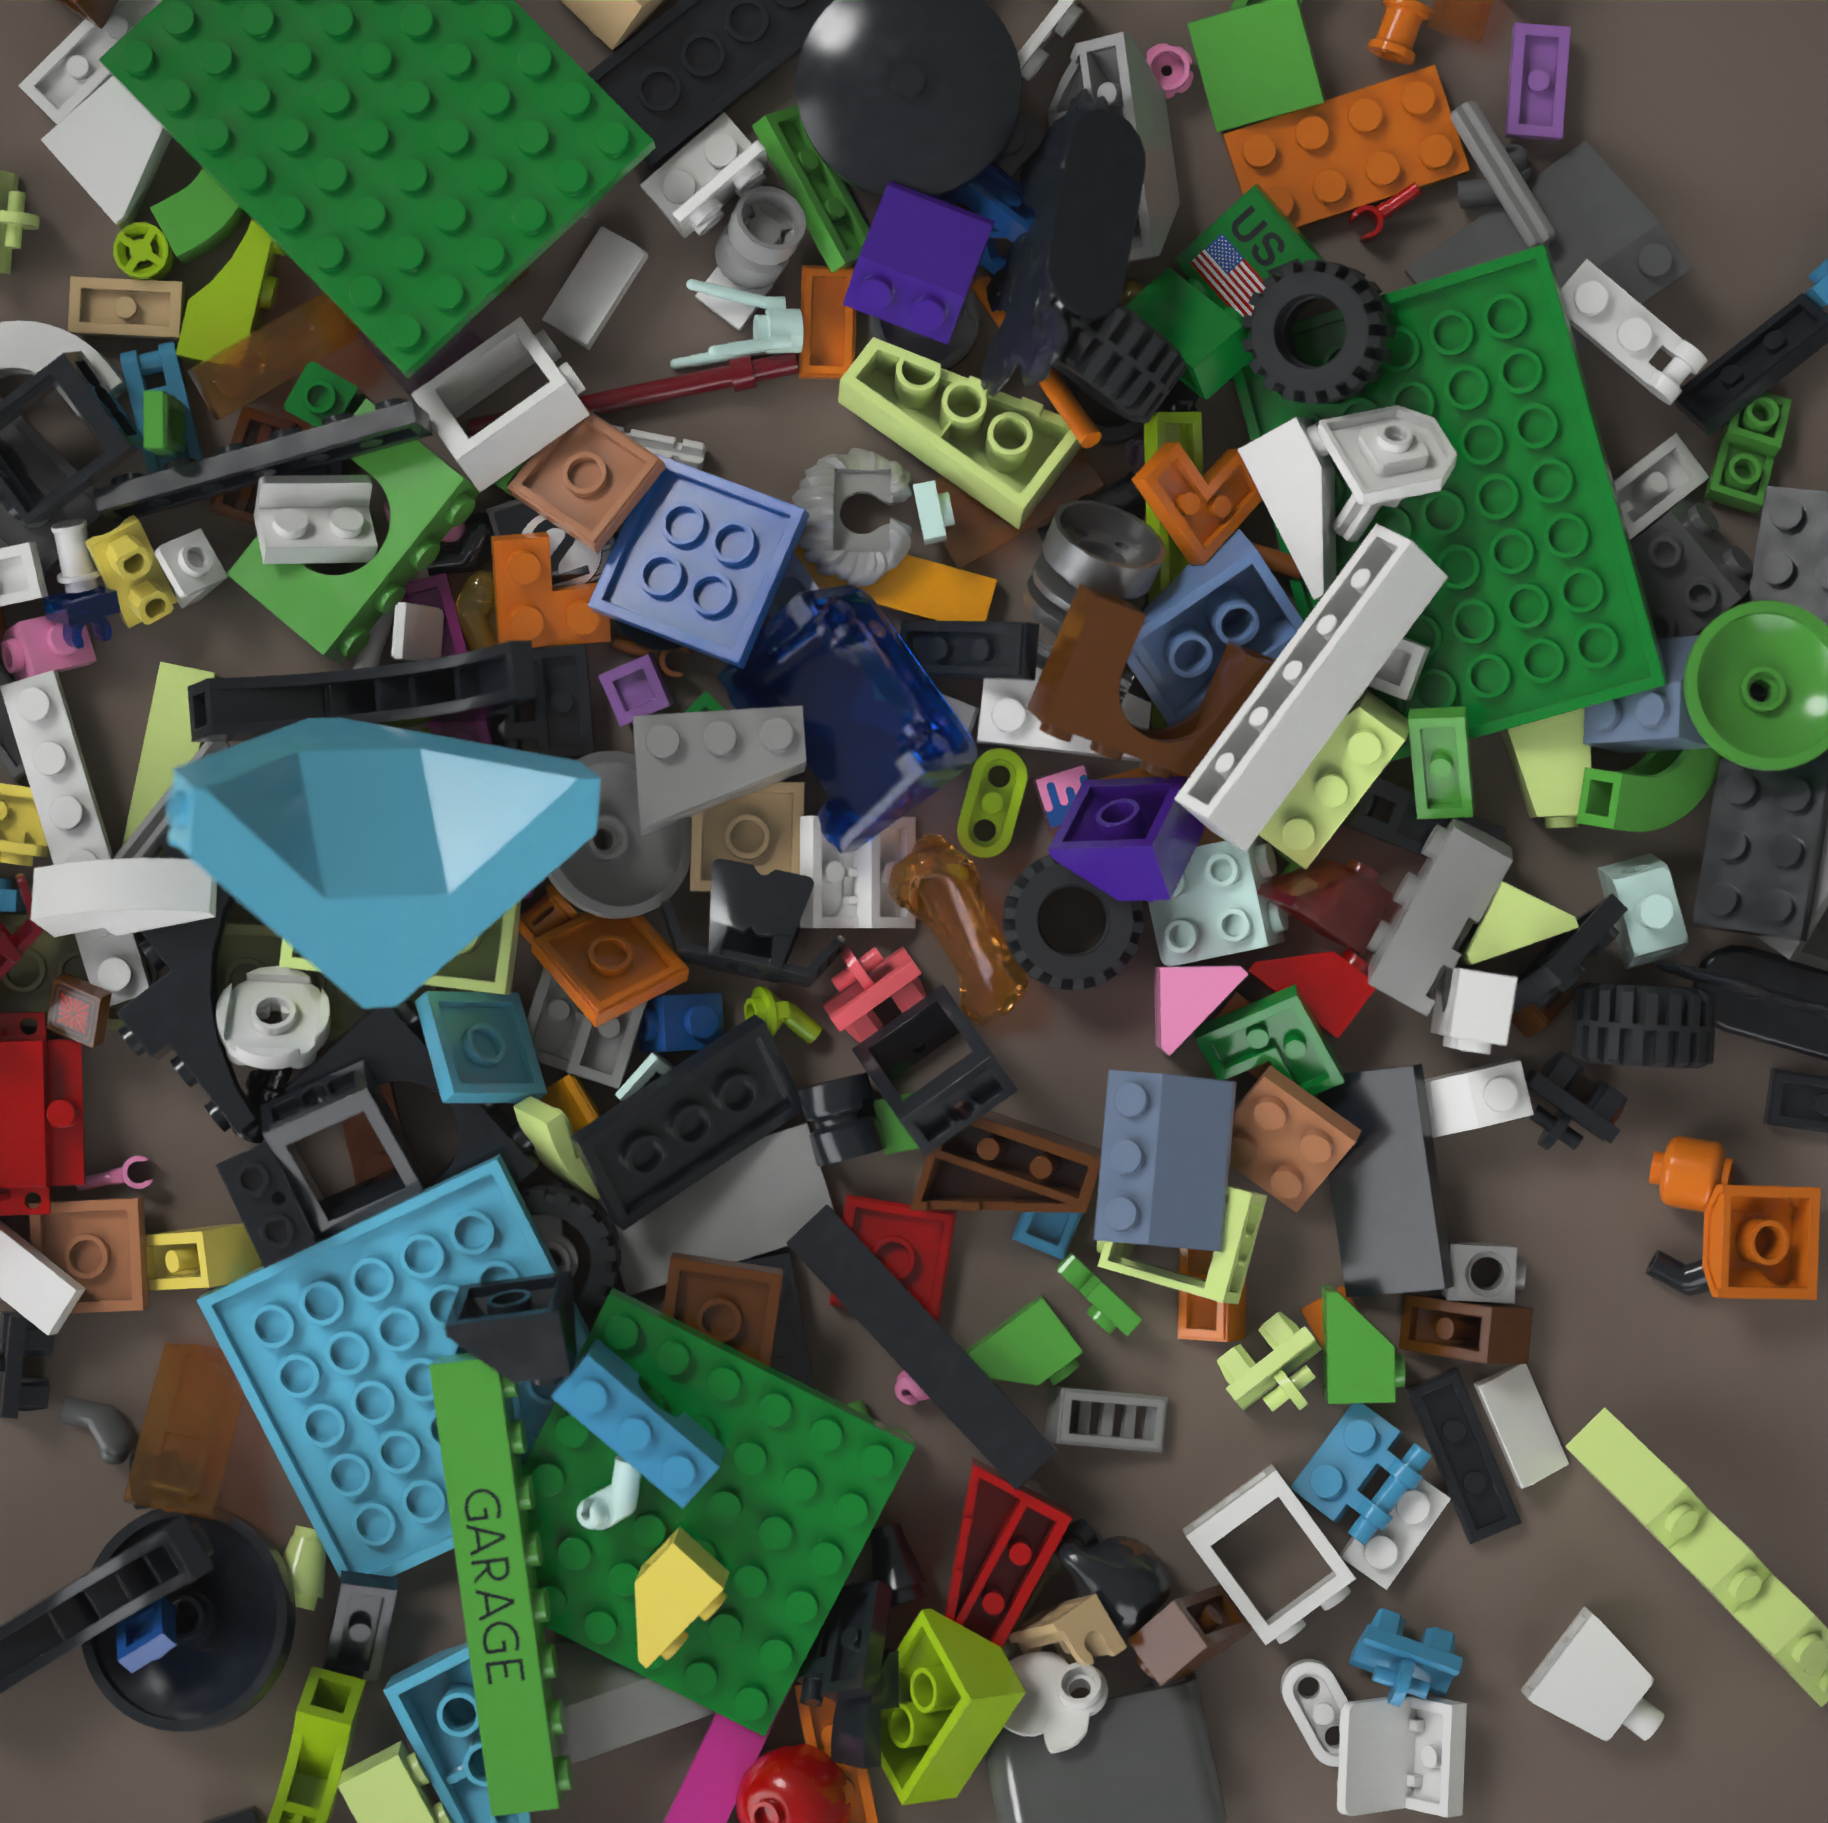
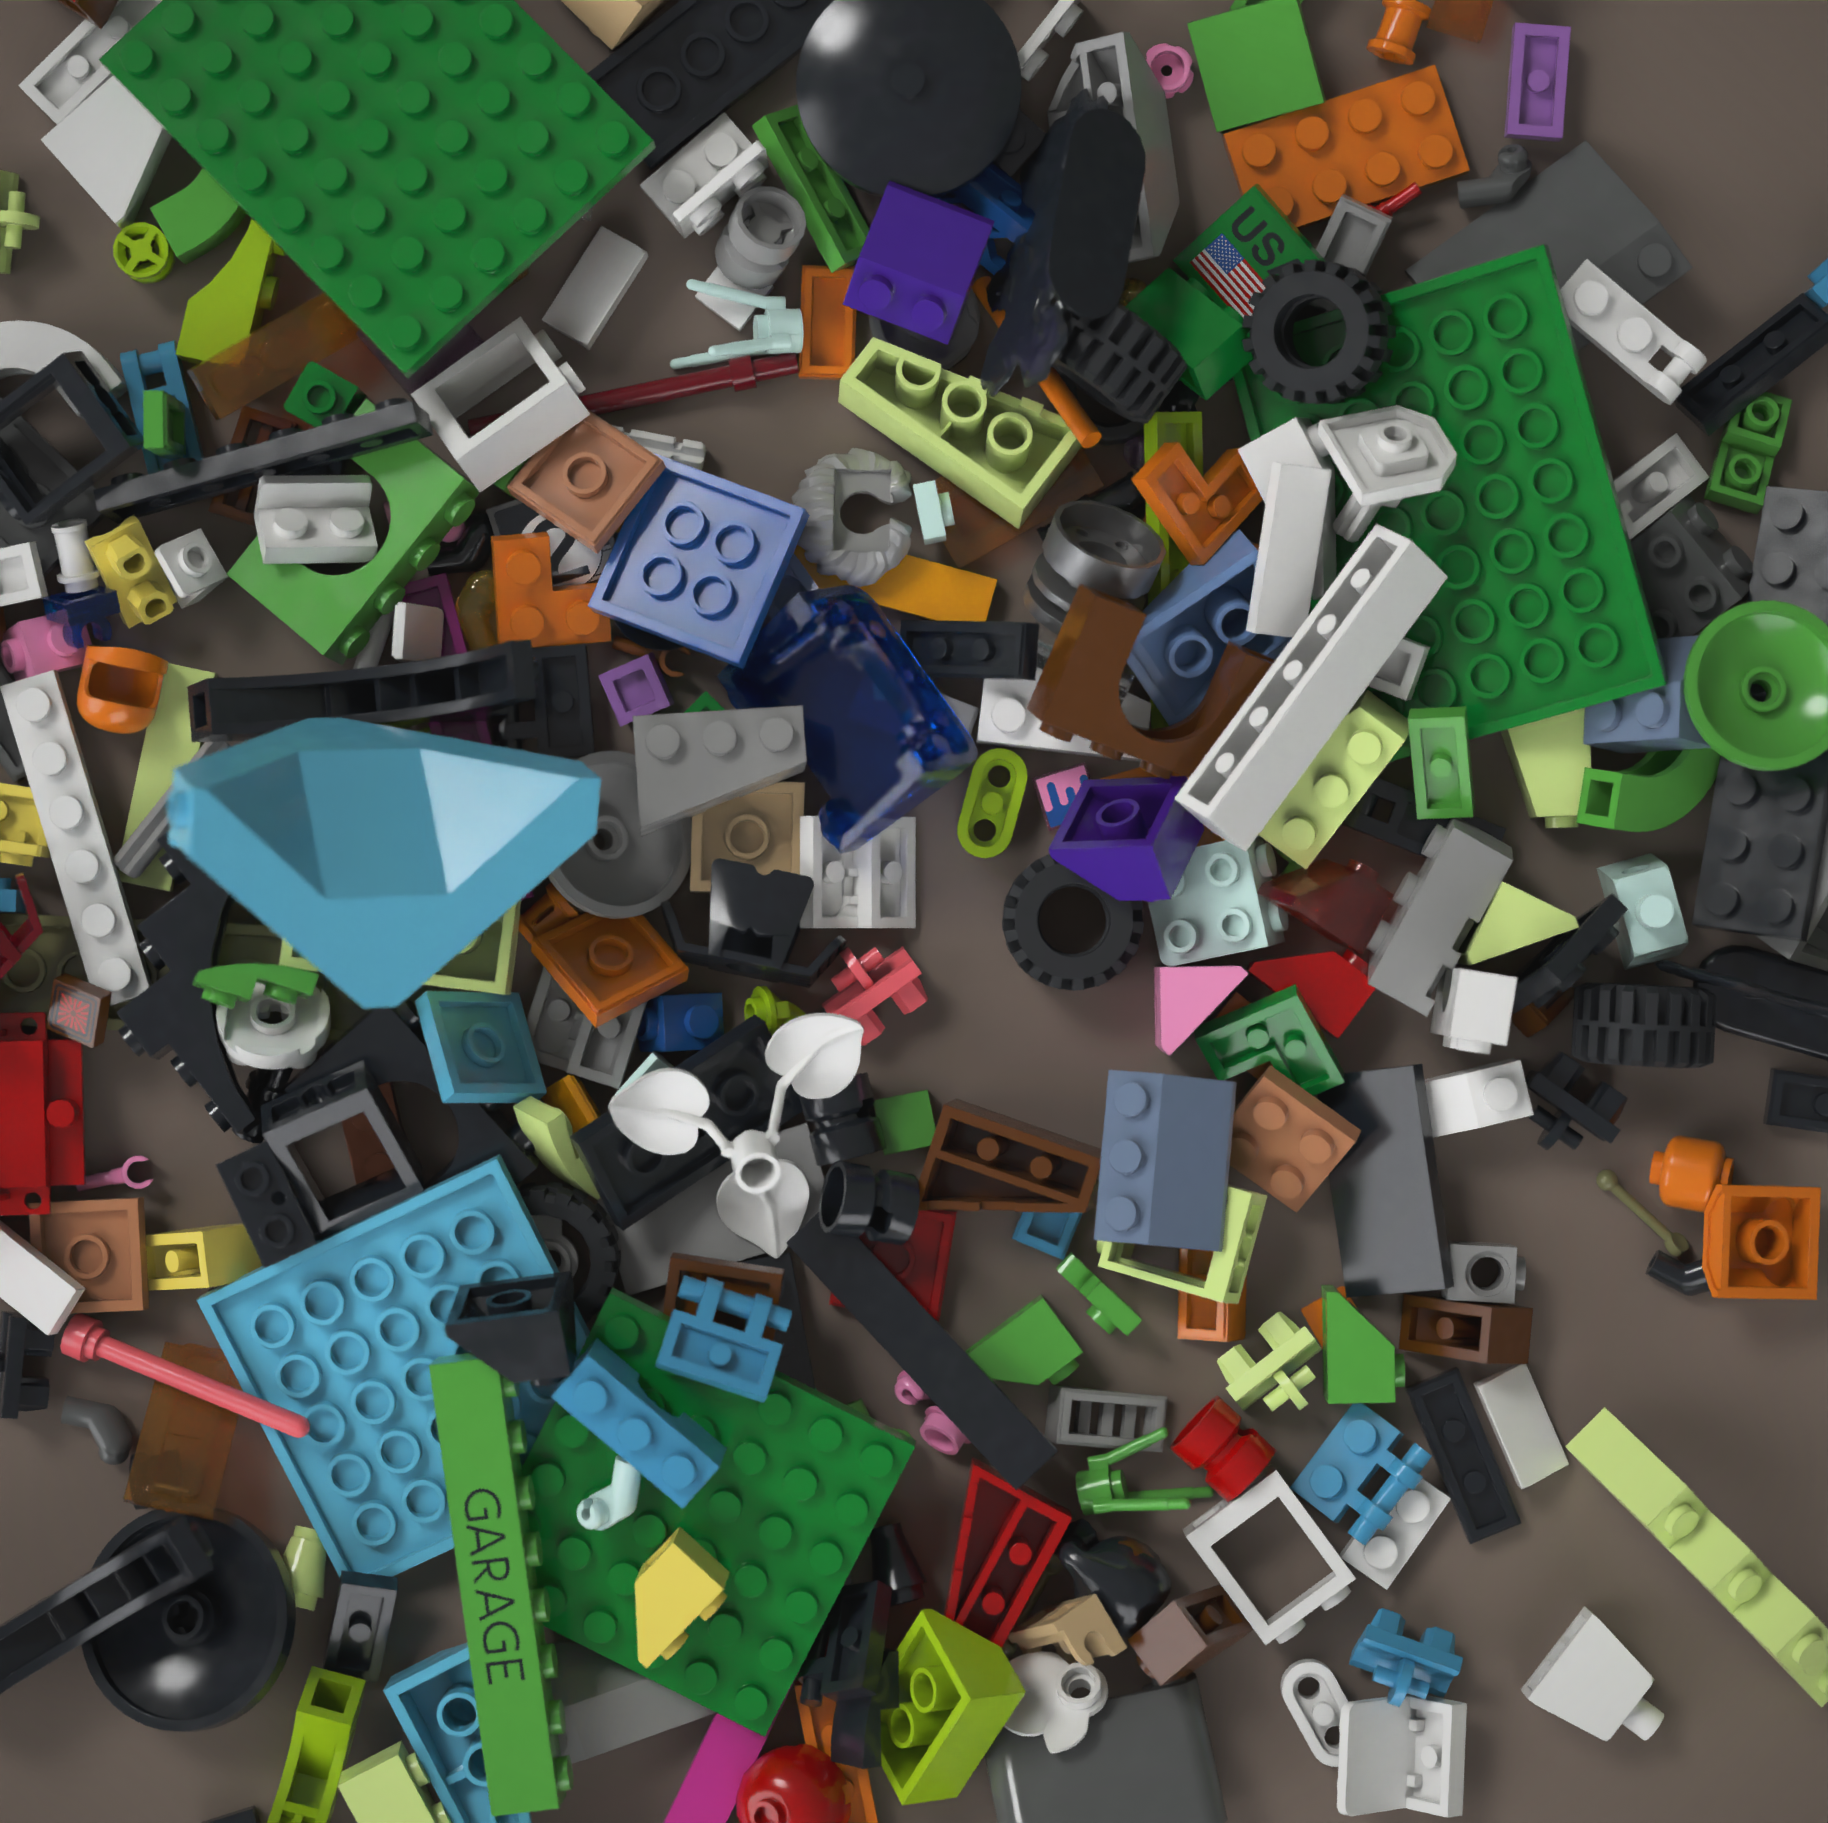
white slope [31,858,217,937] -> none
tan plate [68,276,186,340] -> none
blue plate [116,1596,177,1673] -> none
black window [852,985,1018,1156] -> none
clear orange hair [887,834,1029,1026] -> none
light grey axle [1450,101,1556,249] -> none
none -> coral piece [60,1313,310,1438]
none -> orange helmet [77,645,169,734]
none -> bright green slope [192,963,319,1009]
none -> white plant [608,1013,864,1258]
none -> dark azure plate [655,1275,793,1403]
none -> black wheel [819,1161,920,1245]
none -> bright pink plate [920,1406,971,1455]
none -> bright green plant [1076,1427,1215,1516]
none -> red wheel [1169,1396,1276,1502]
none -> white tile [1246,462,1332,638]
none -> light grey tile [1308,194,1393,312]
none -> olive hinge [1596,1169,1689,1257]

